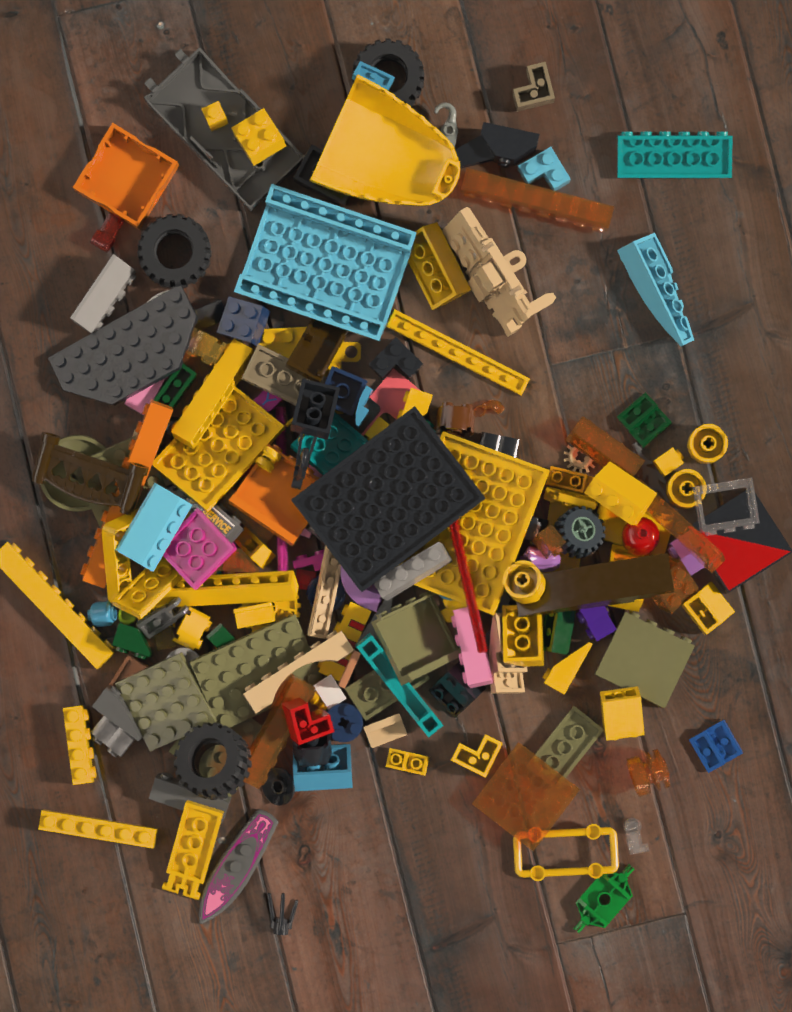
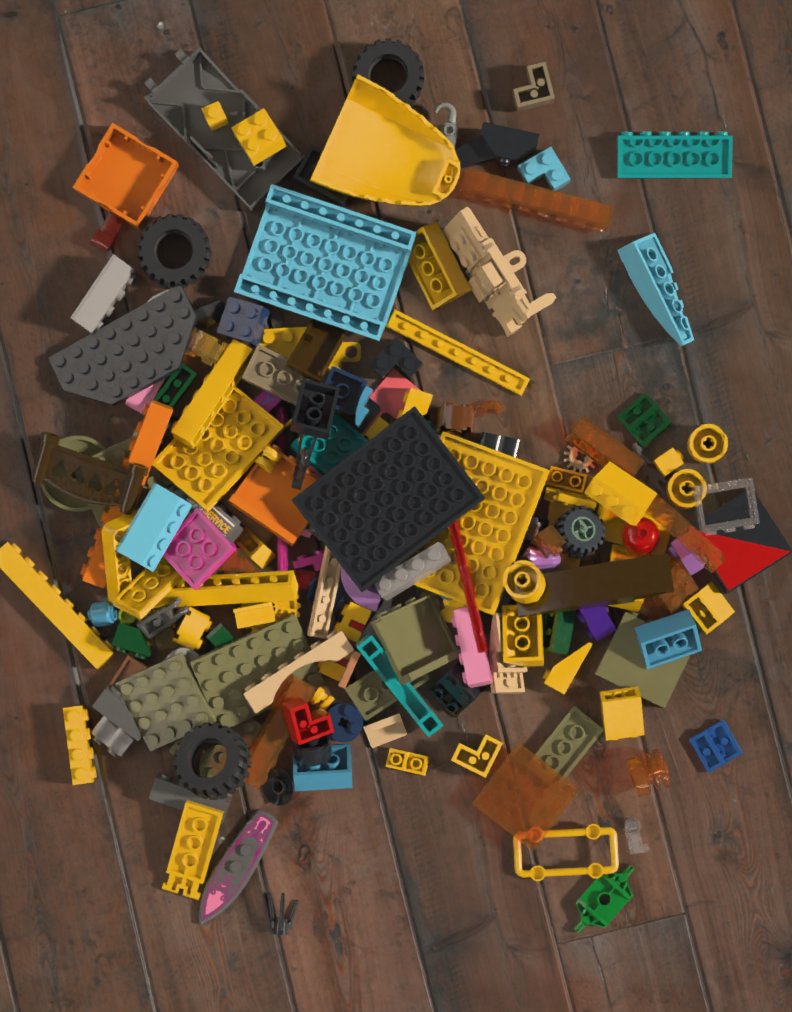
yellow brick [38,809,158,848] -> none
white sticker [313,674,347,710] -> none
dark azure plate [352,61,395,91] -> none
none -> dark azure slope [634,609,702,670]

